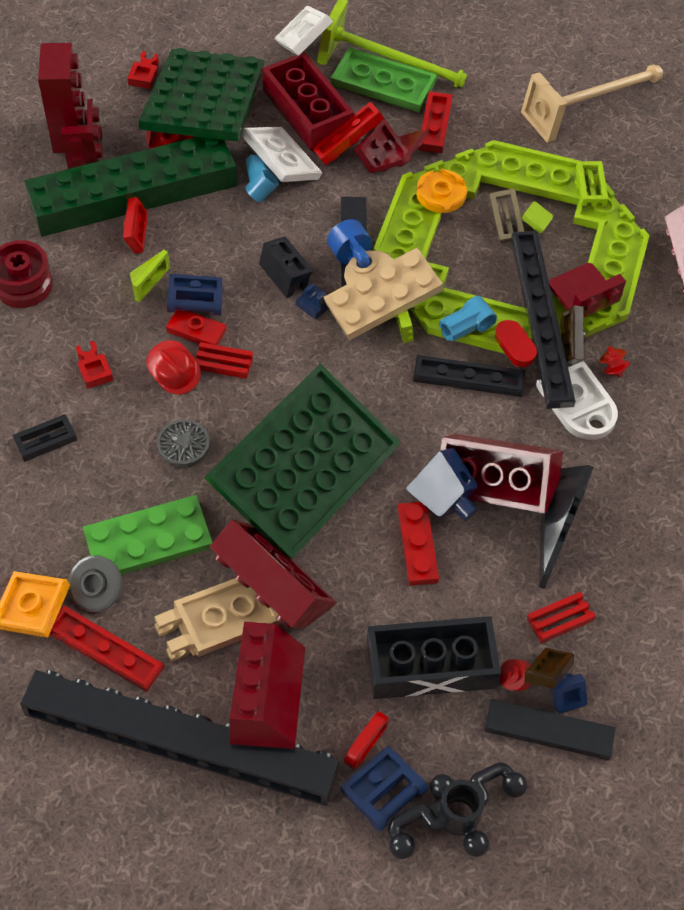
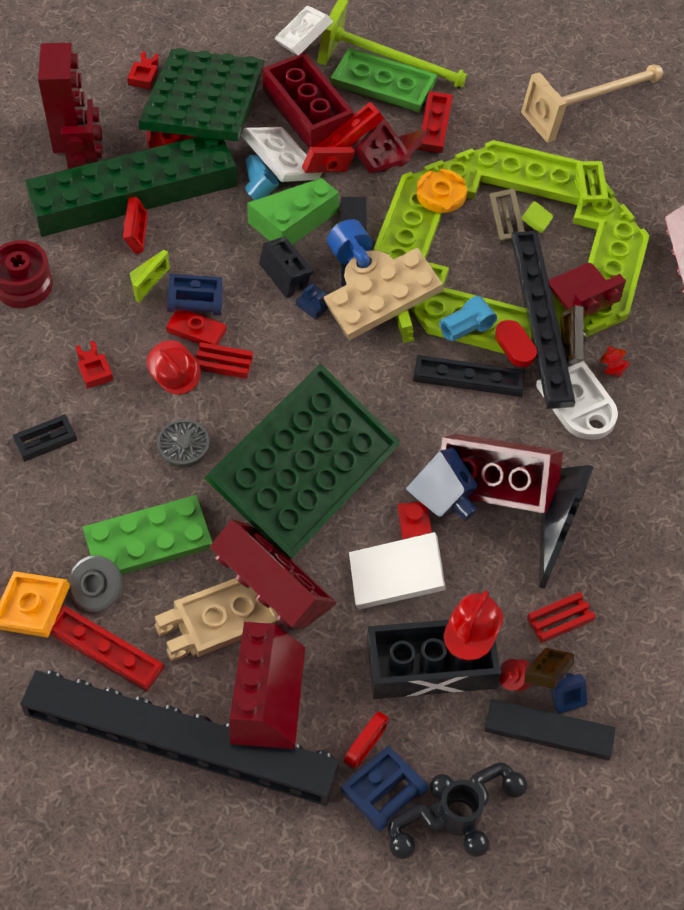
none -> bright green wedge [247,178,339,245]
none -> red plate [302,147,355,173]
none -> white tile [349,532,446,610]
none -> red piece [444,590,504,661]

